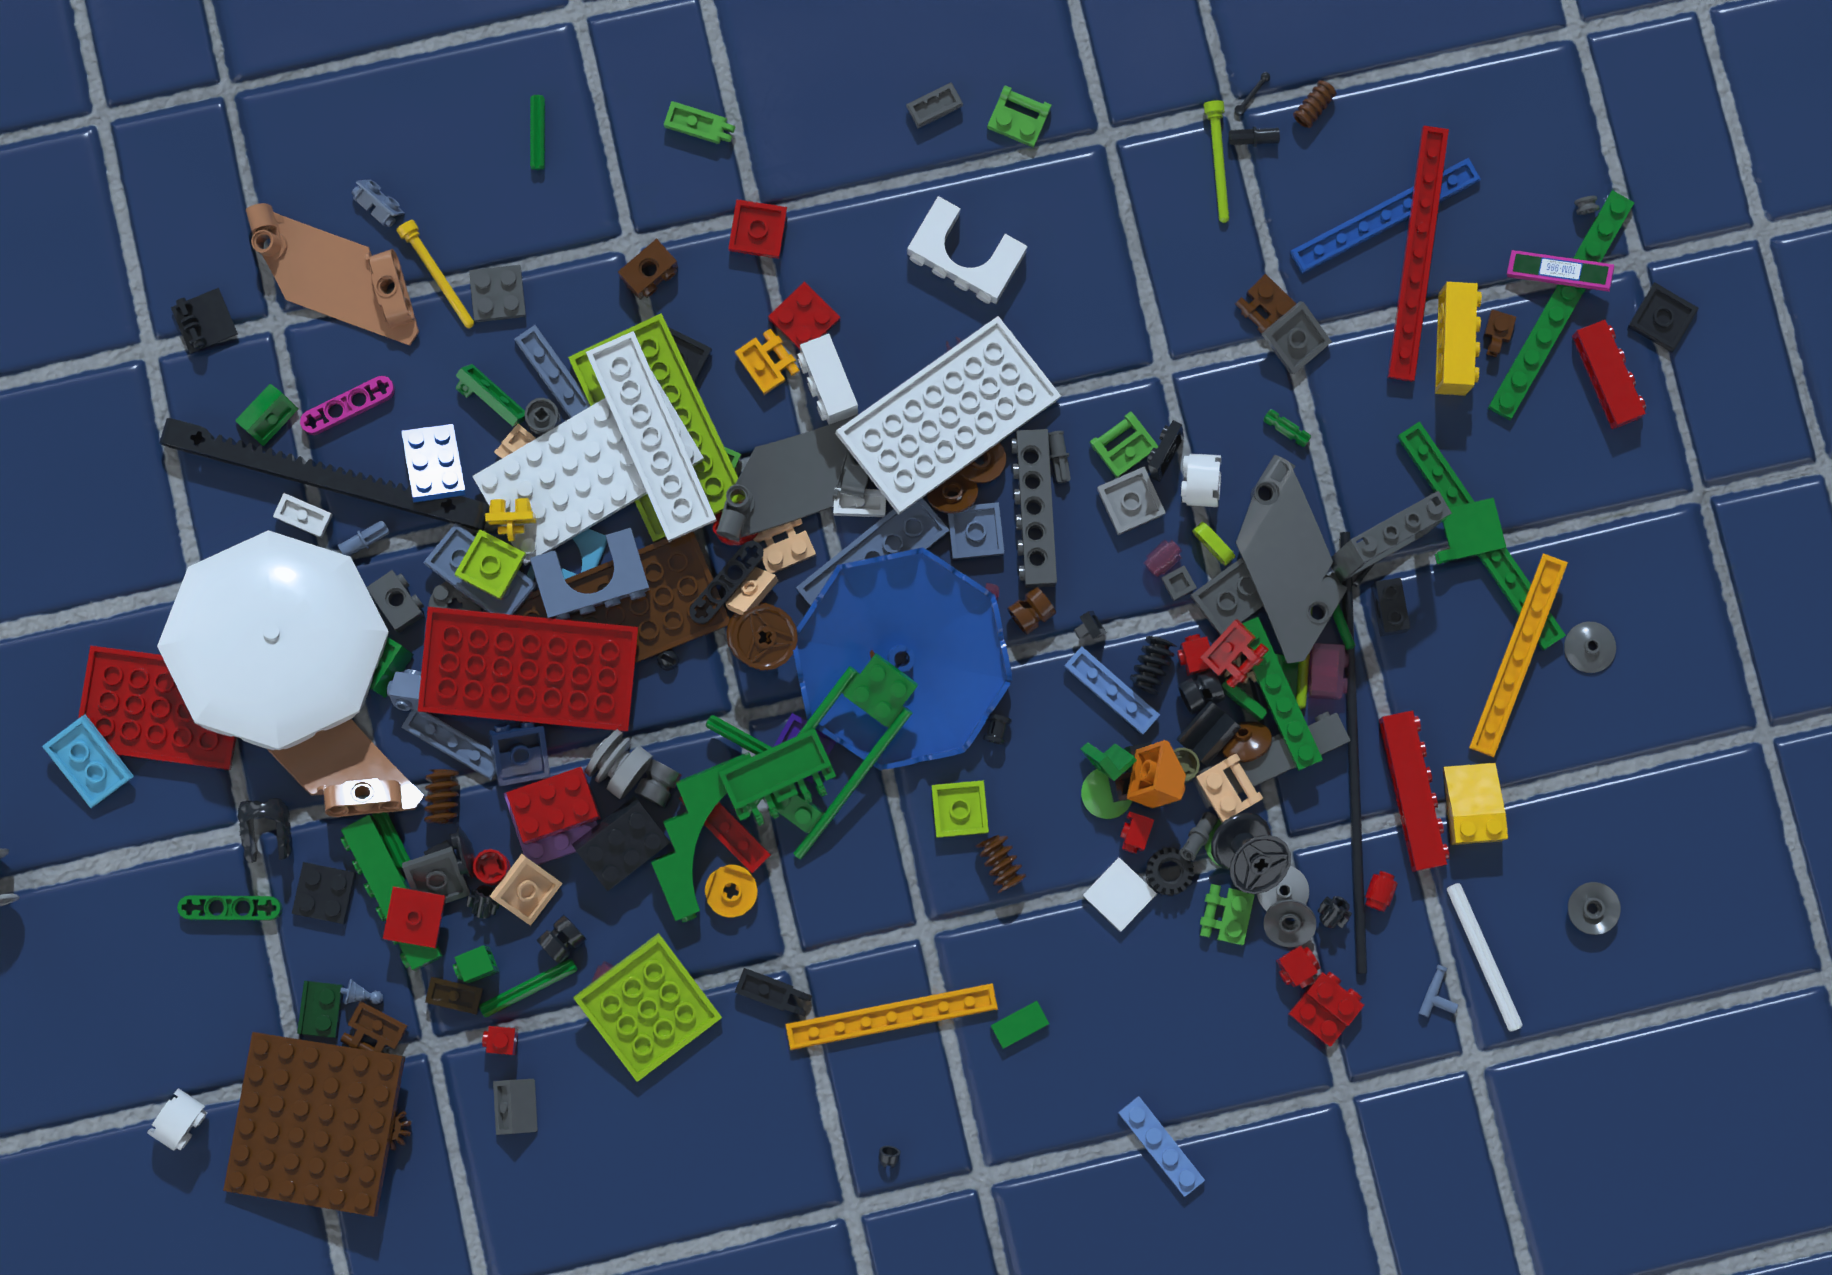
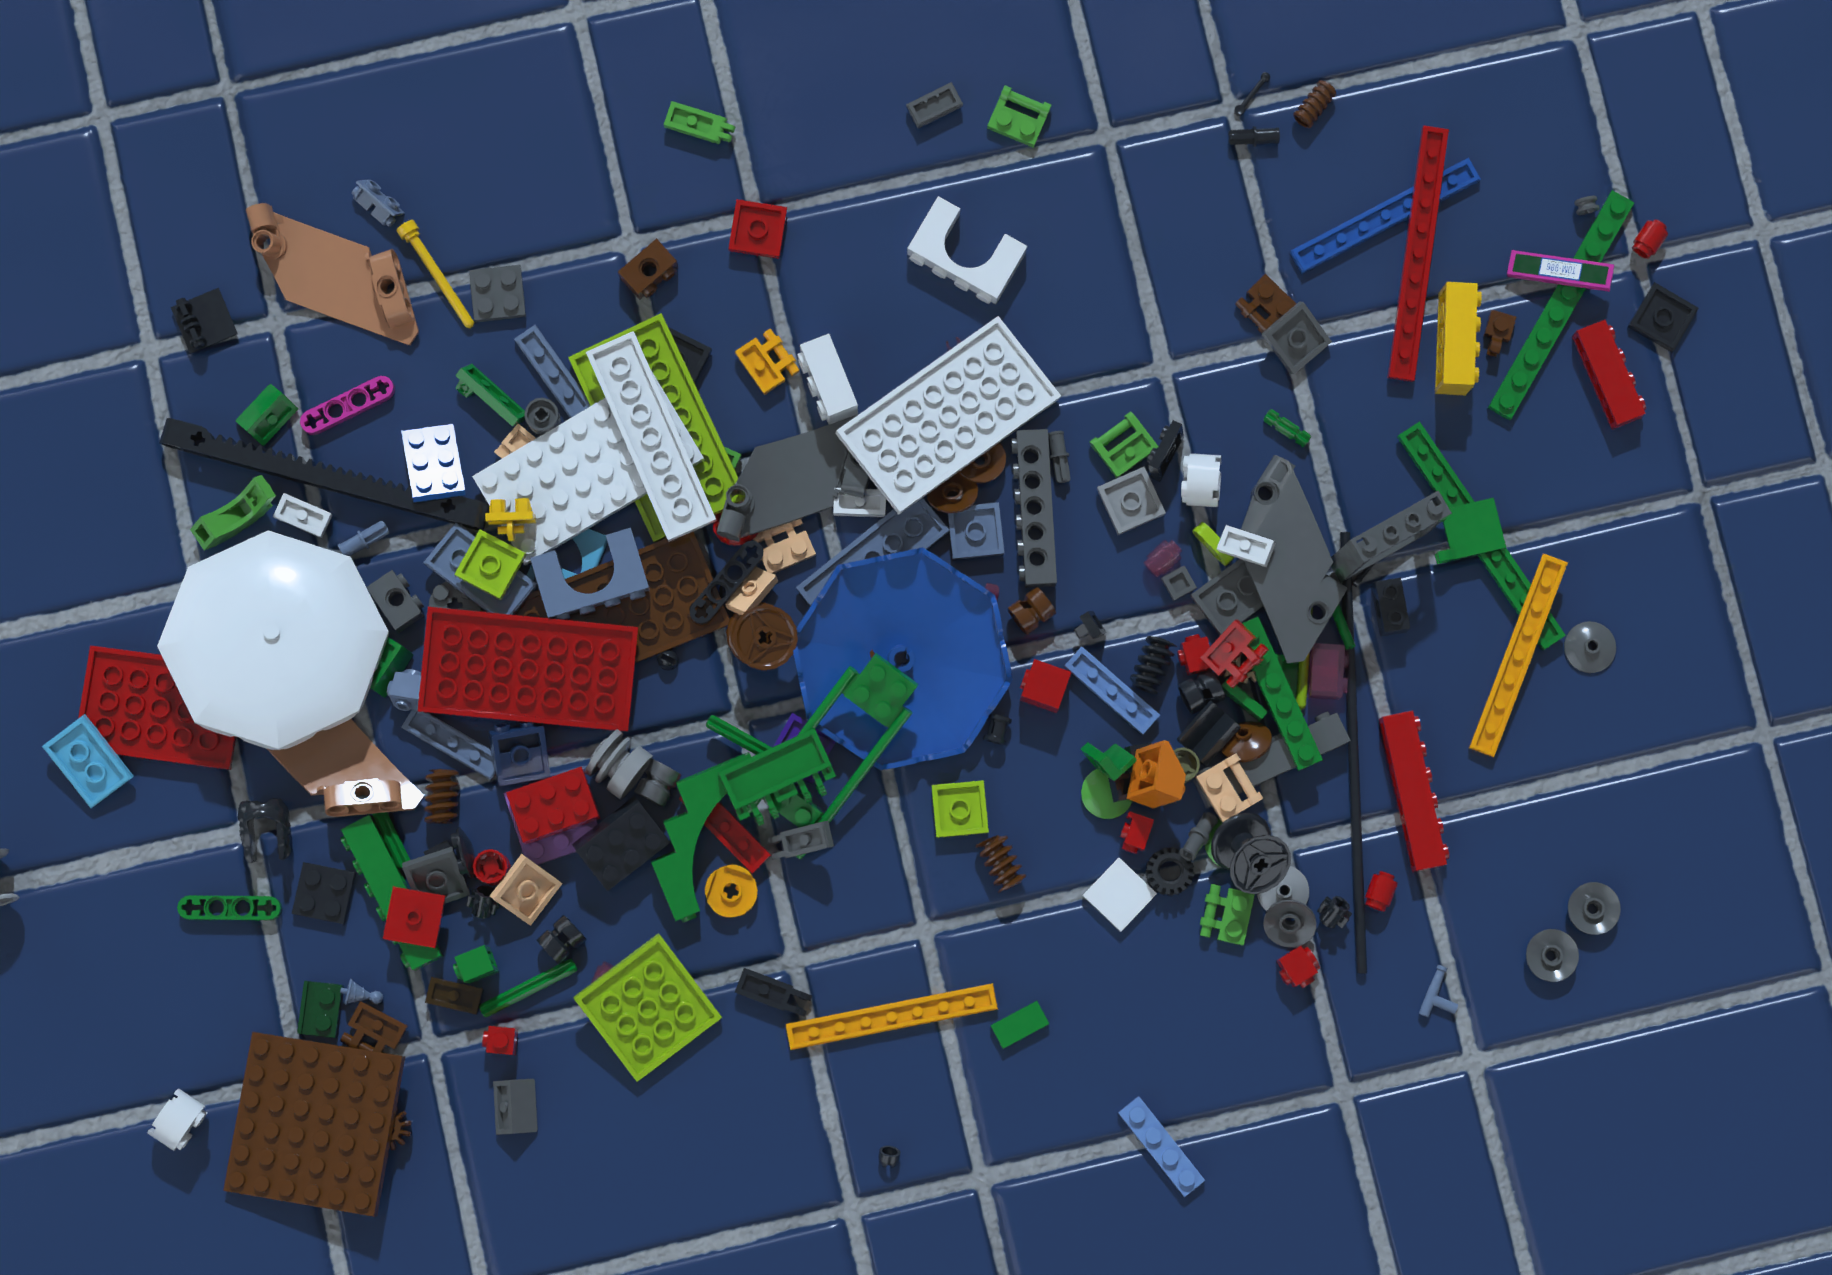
green axle [530,95,545,170] -> none
red plate [768,281,840,351] -> none
lime piece [1204,100,1229,223] -> none
red plate [1288,972,1364,1047] -> none
yellow slope [1443,763,1508,845] -> none
white axle [1447,883,1523,1031] -> none
none -> bright green arch [190,475,276,551]
none -> dark grey hinge [767,821,834,860]
none -> red head [1020,659,1071,713]
none -> white plate [1217,525,1276,567]
none -> dark grey dish [1526,929,1579,982]
none -> red brick [1632,219,1668,259]

